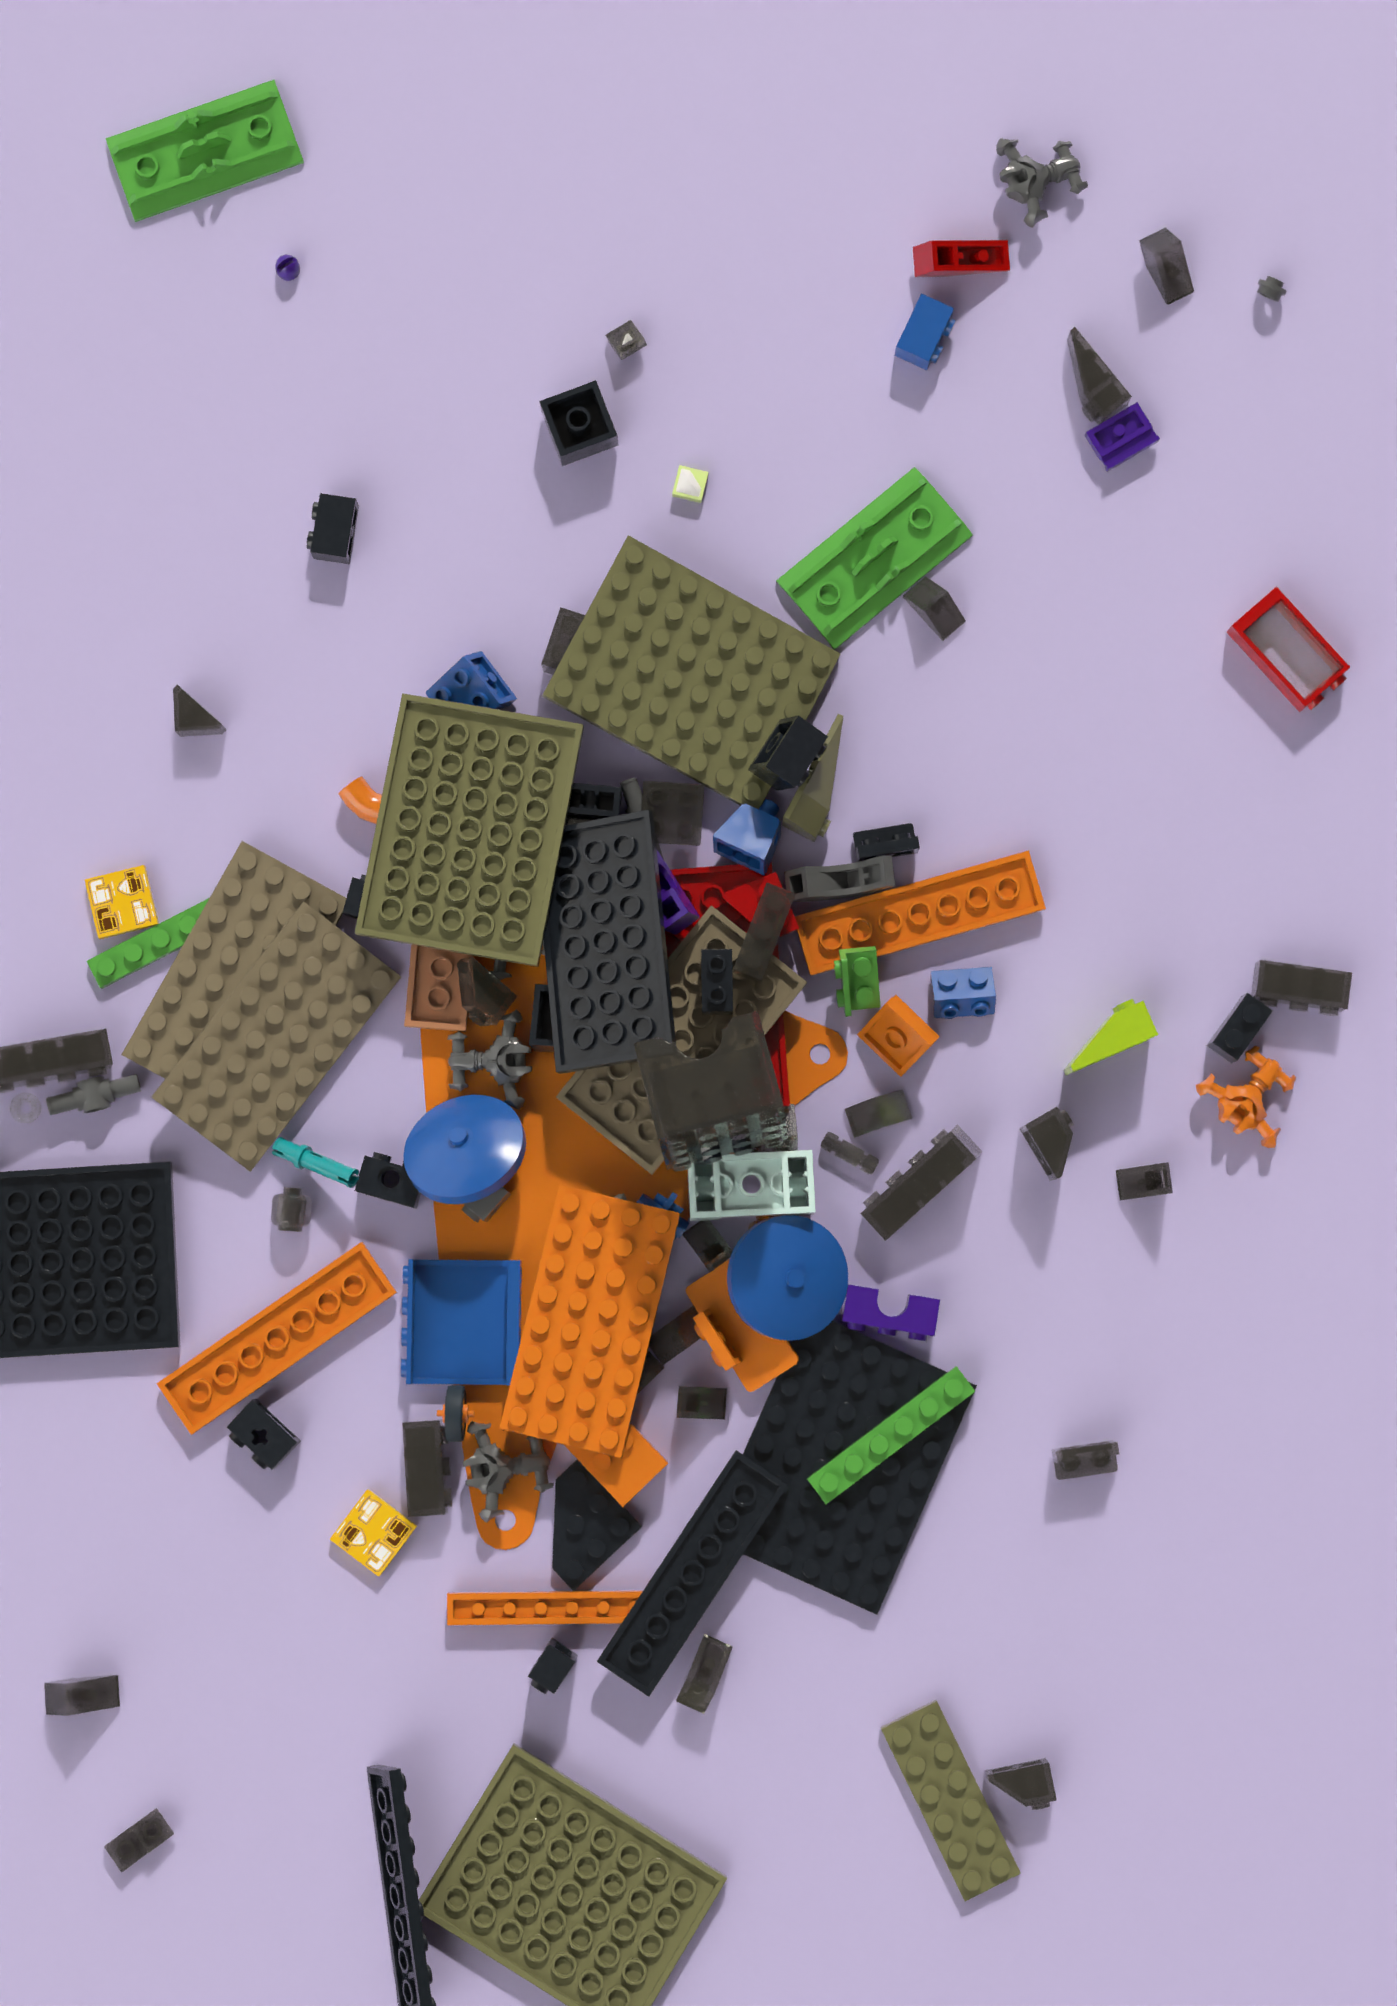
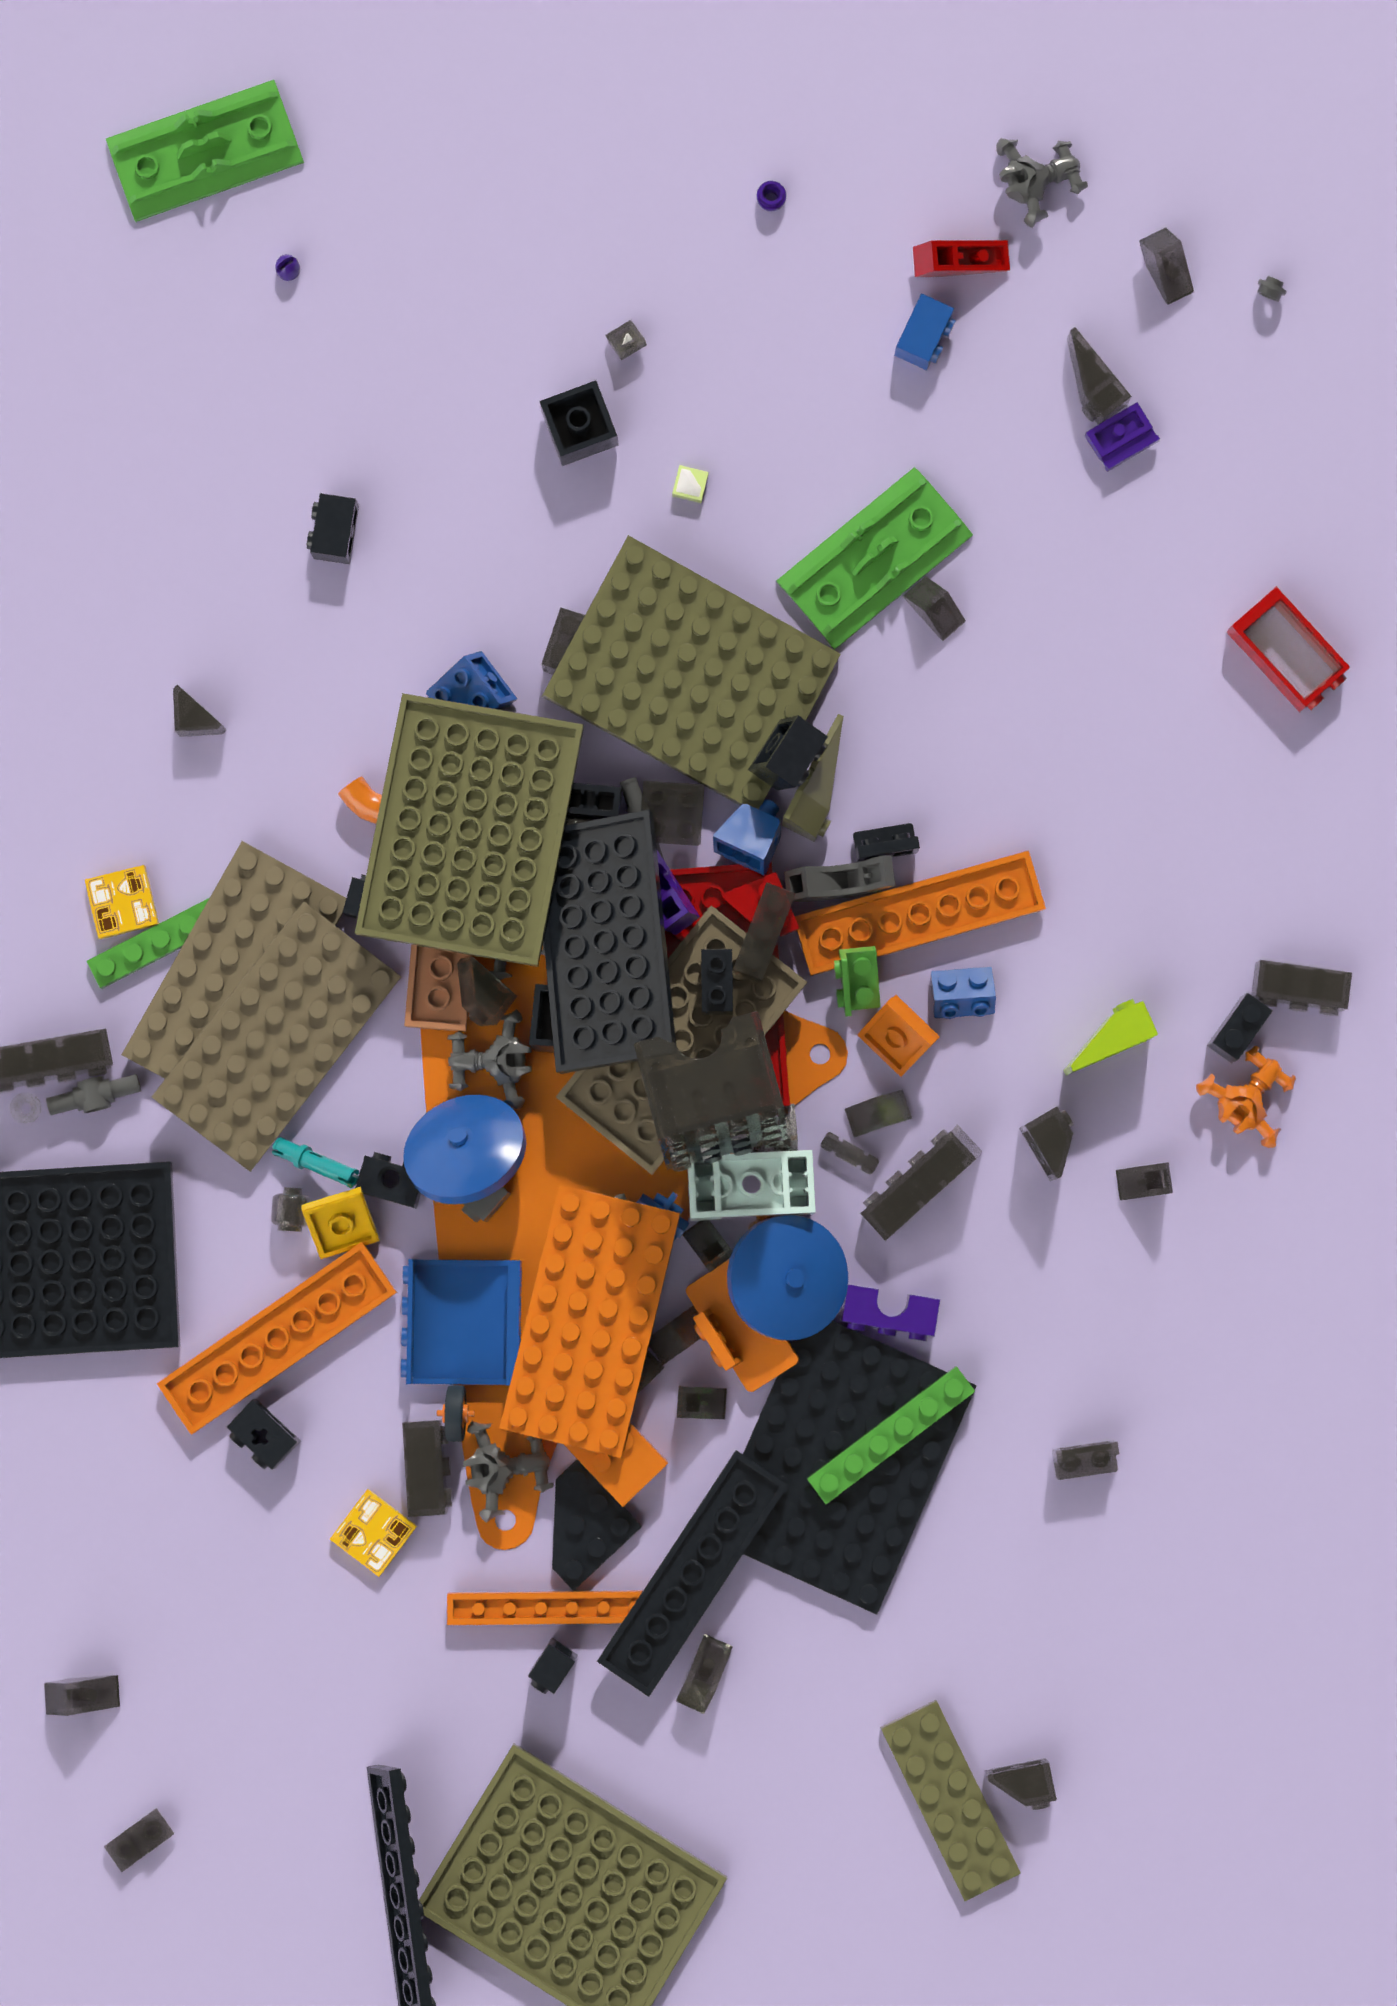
none -> yellow tile [301,1187,380,1259]
none -> dark purple plate [756,181,786,211]

